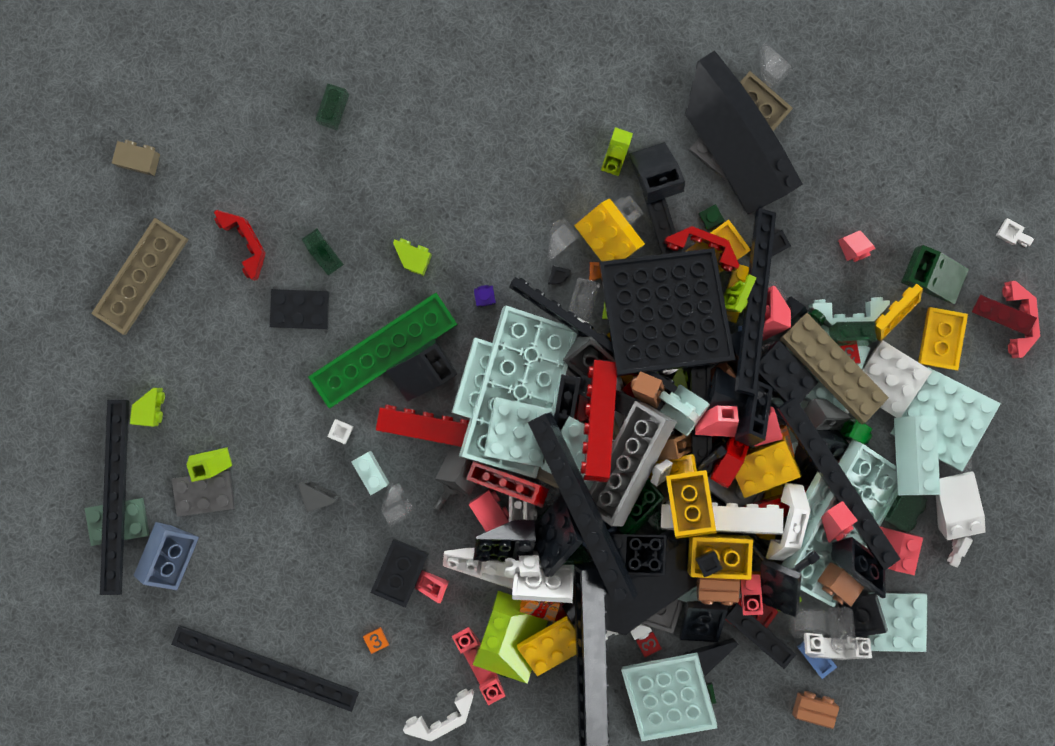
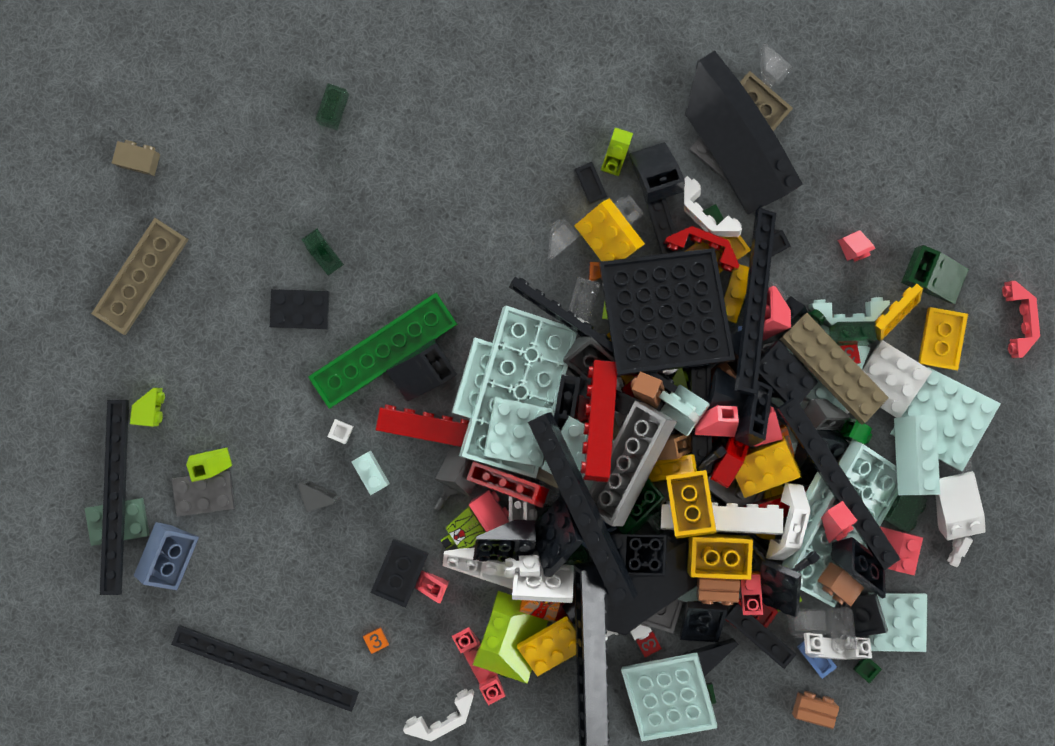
red slope [214,210,266,281] -> none
clear slope [381,481,413,527] -> none
lime slope [393,238,432,276] -> none
dark purple brick [474,285,496,308] -> none
black tile [548,265,571,285] -> none
white plate [651,459,673,486] -> none
black tile [695,550,723,578] -> none
lime wing [724,274,756,313] -> none
dark red plate [972,295,1037,336] -> none
white plate [996,218,1034,247] -> none
none -> lime torso [441,506,486,549]
none -> black tile [575,162,607,205]
none -> white slope [684,176,742,237]
none -> dark green plate [853,659,882,684]

